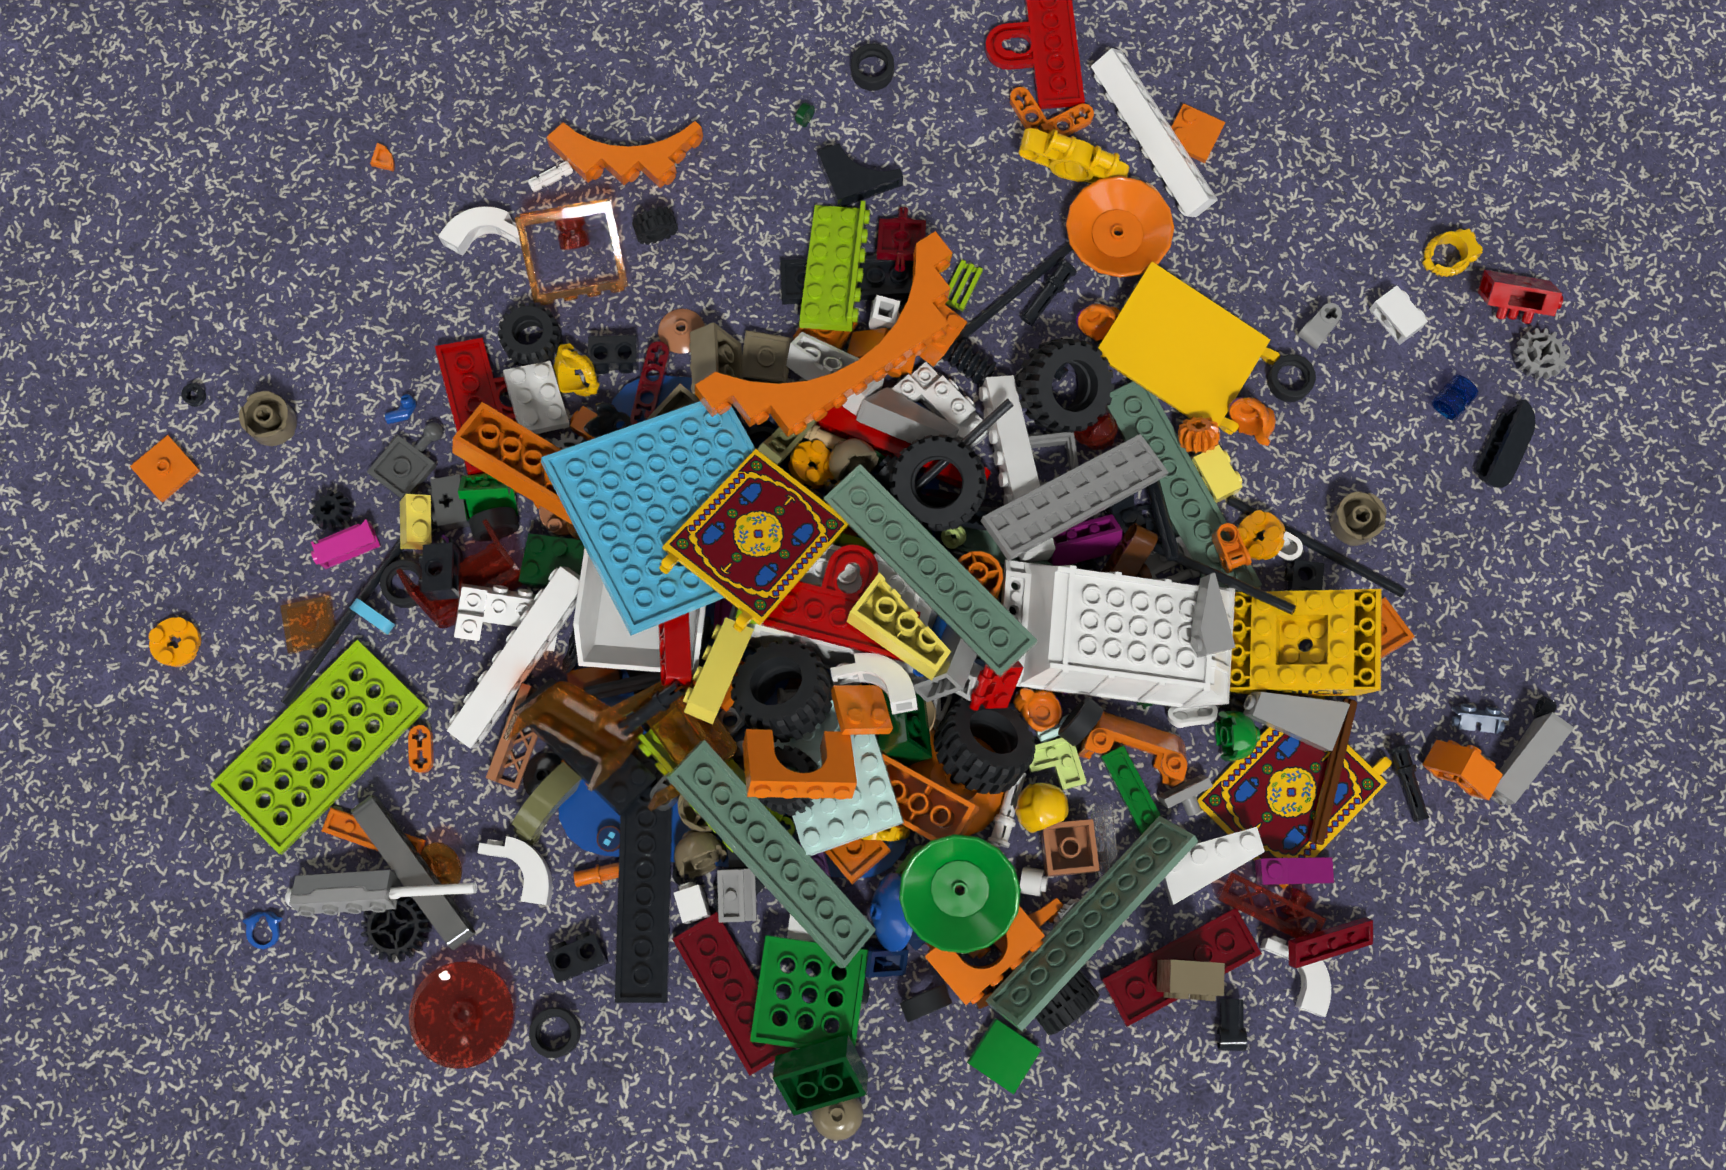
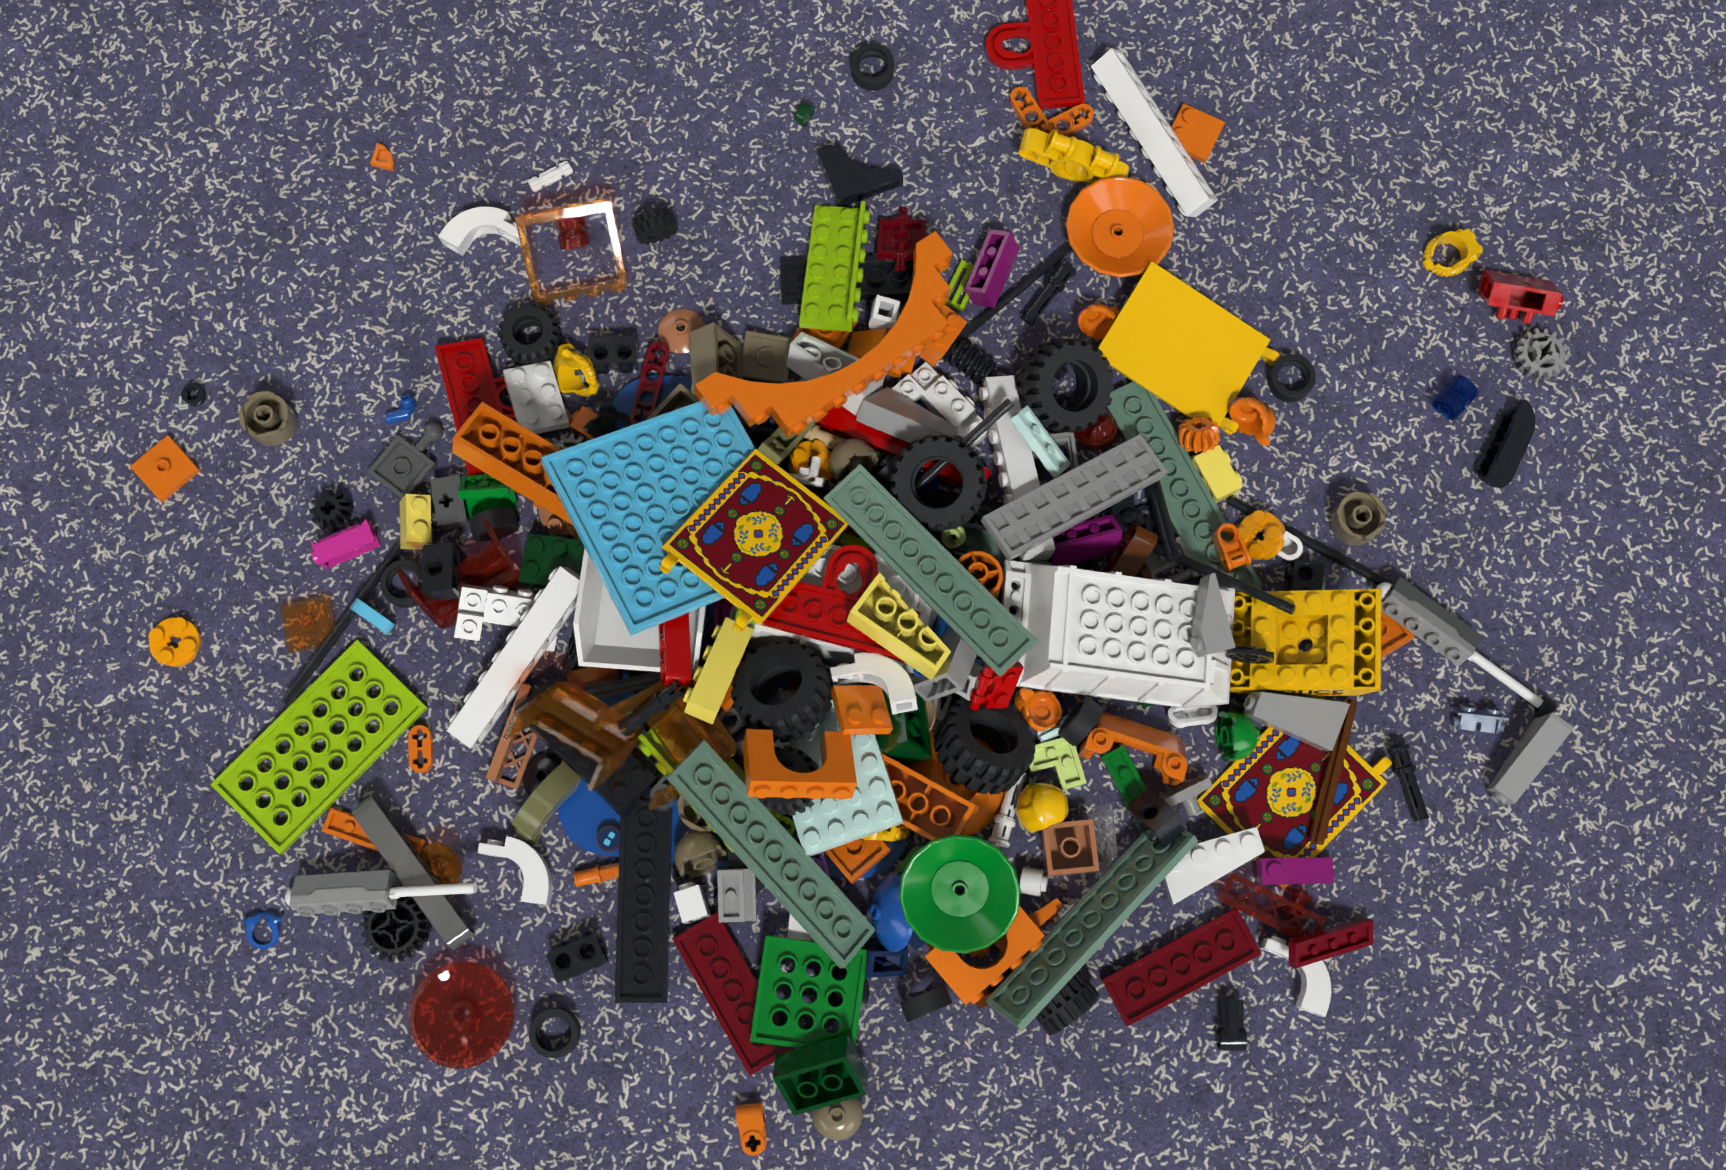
orange arch [546,121,703,188] -> none
green slope [967,1018,1041,1095] -> none
dark tan brick [1156,960,1225,1001] -> none
light grey piece [1297,303,1342,350] -> none
white brick [1369,286,1428,345] -> none
orange brick [1422,740,1503,800] -> none
none -> orange piece [735,1101,767,1156]
none -> white hose [788,456,825,487]
none -> magenta brick [964,229,1020,308]
none -> light aqua plate [1011,405,1071,478]
none -> black brick [1126,788,1188,847]
none -> black wheel [1225,645,1274,664]
none -> piece [1376,577,1543,708]

